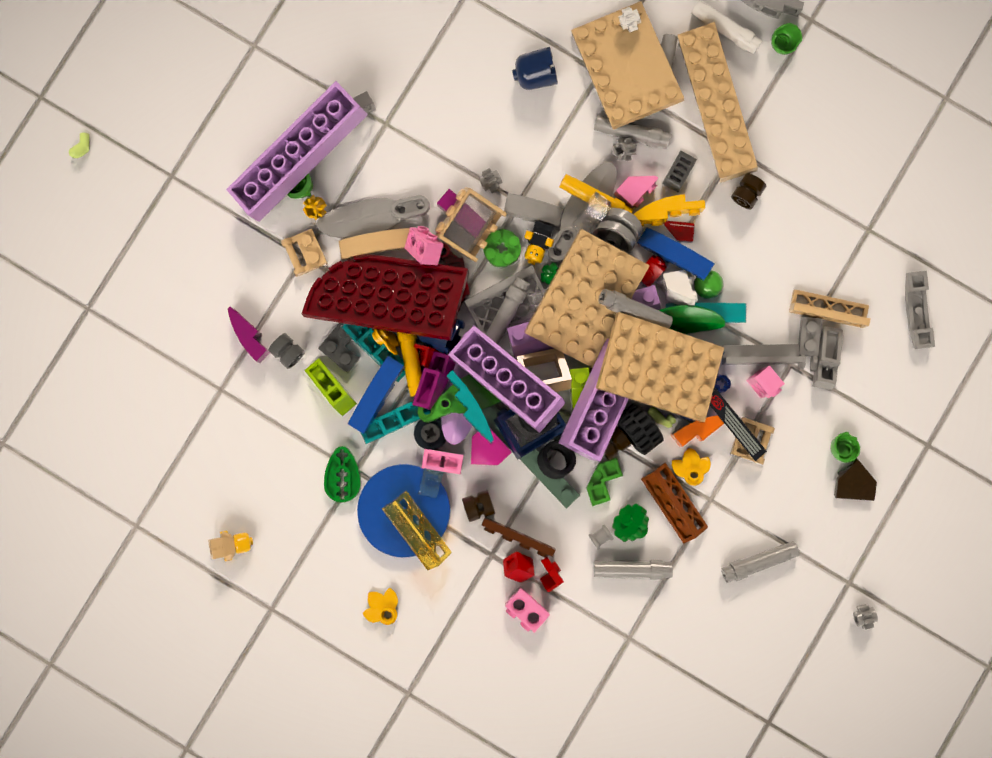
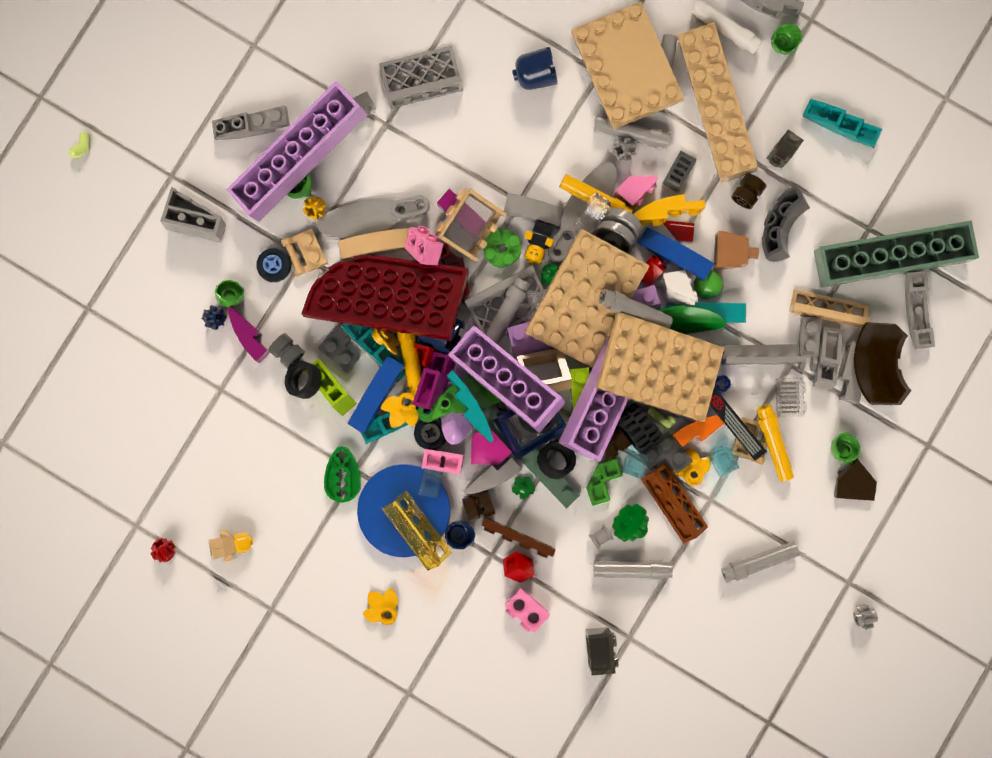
light grey gear [479,168,502,193] -> none
red bracket [540,557,564,592] -> none
white gear [618,7,641,33] -> none
bright pink brick [746,366,785,398] -> none
none -> red gear [150,538,176,563]
none -> light grey wedge [160,186,226,242]
none -> dark blue gear [201,305,227,330]
none -> light grey slope [212,105,290,140]
none -> bright green hair [215,280,244,308]
none -> black wheel [256,248,291,282]
none -> black tyre [284,361,322,399]
none -> light grey fence [379,46,463,109]
none -> yellow plate [381,393,419,428]
none -> dark blue hair [445,520,475,550]
none -> light grey slope [464,458,522,494]
none -> green plant [512,477,535,500]
none -> clear smoke brick [585,627,619,675]
none -> clear light blue panel [621,450,649,479]
none -> dark grey plate [638,431,693,474]
none -> clear light blue brick [708,445,739,476]
none -> medium nougat torso [713,231,759,270]
none -> yellow piece [756,404,794,482]
none -> dark grey brick [762,184,810,262]
none -> clear smoke brick [766,130,804,169]
none -> clear brick [776,377,807,417]
none -> teal slope [803,98,882,148]
none -> sand green brick [814,220,979,288]
none -> light grey slope [837,341,862,404]
none -> dark brown panel [854,322,912,405]

